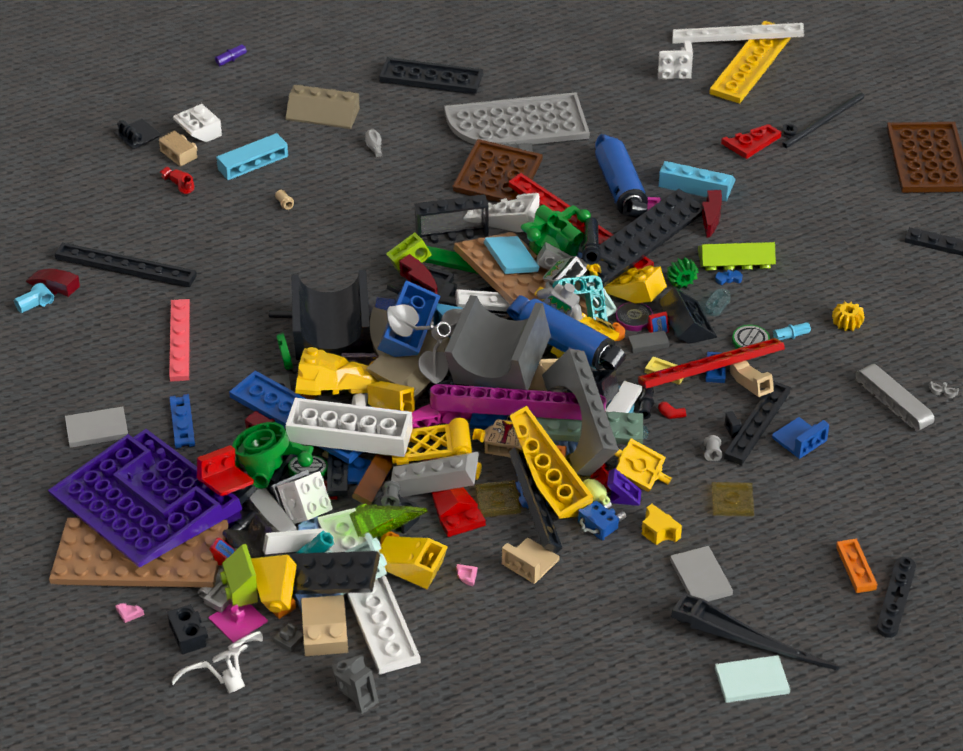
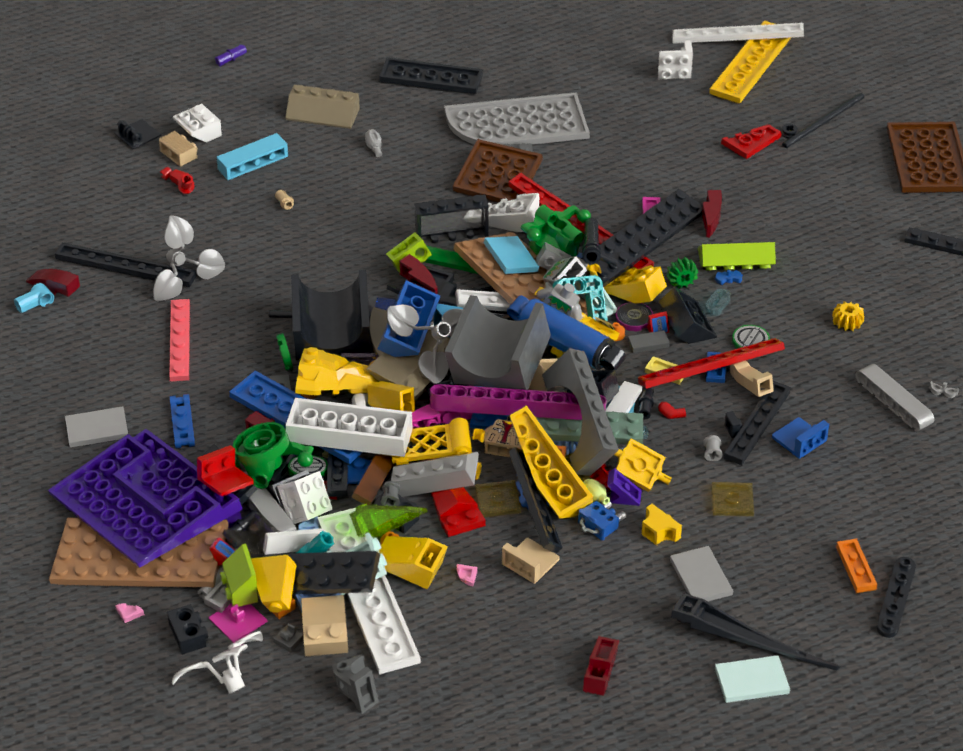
blue piece [595,134,648,219] -> none
medium azure slope [659,161,735,201] -> none
medium azure axle [773,322,811,341] -> none
none -> light grey plant [153,215,225,301]
none -> dark red slope [583,636,619,696]

